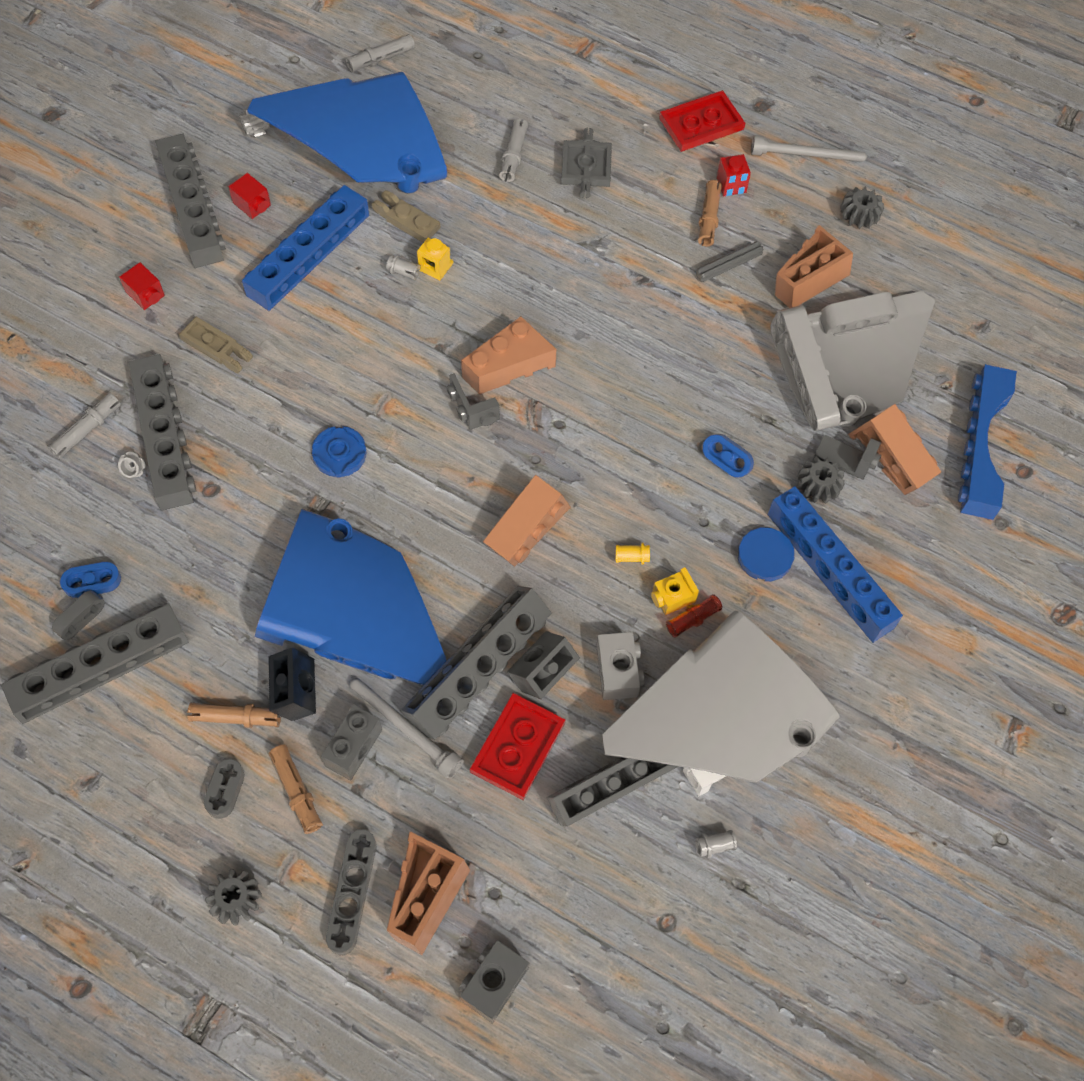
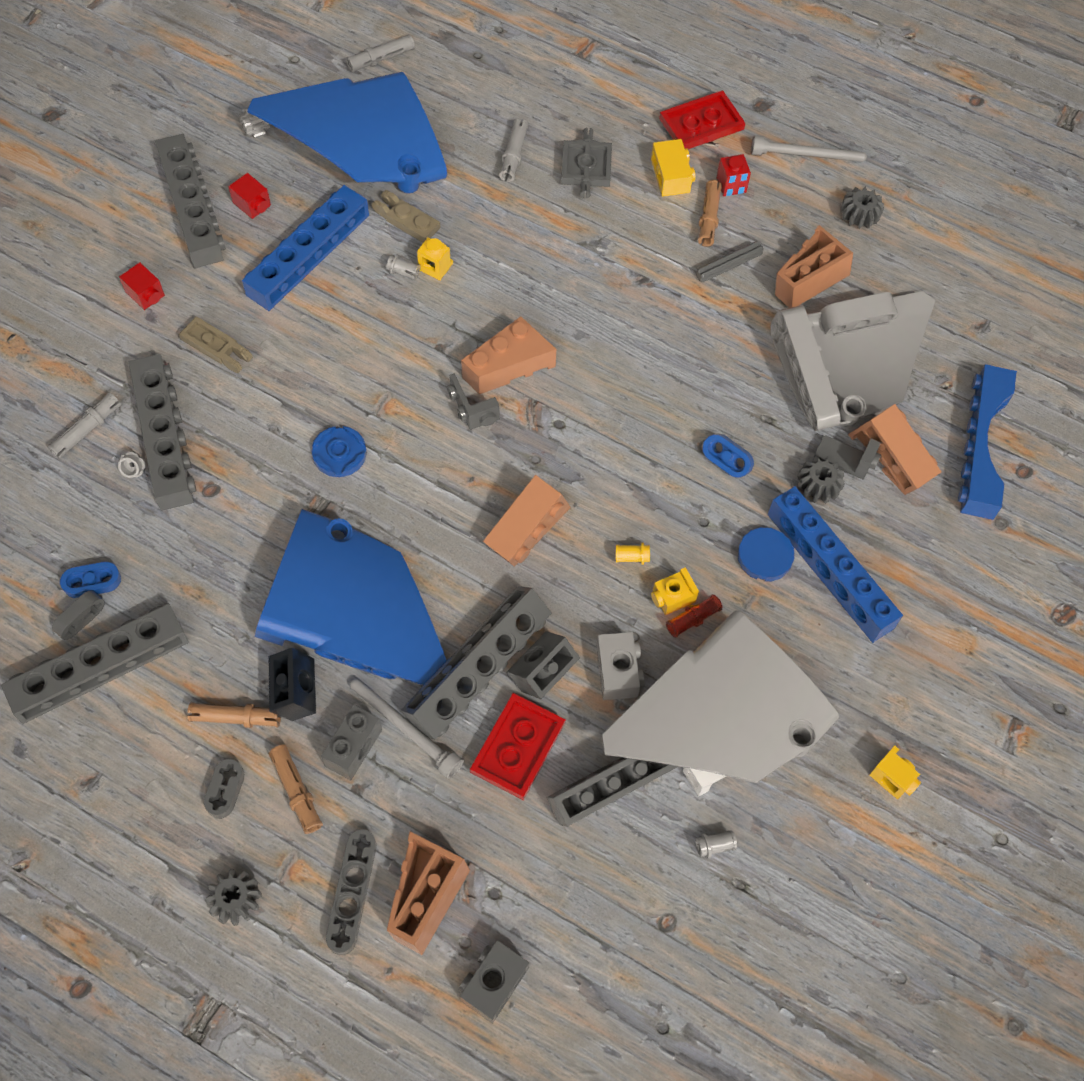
none -> yellow brick [651,139,695,197]
none -> yellow brick [869,746,921,800]

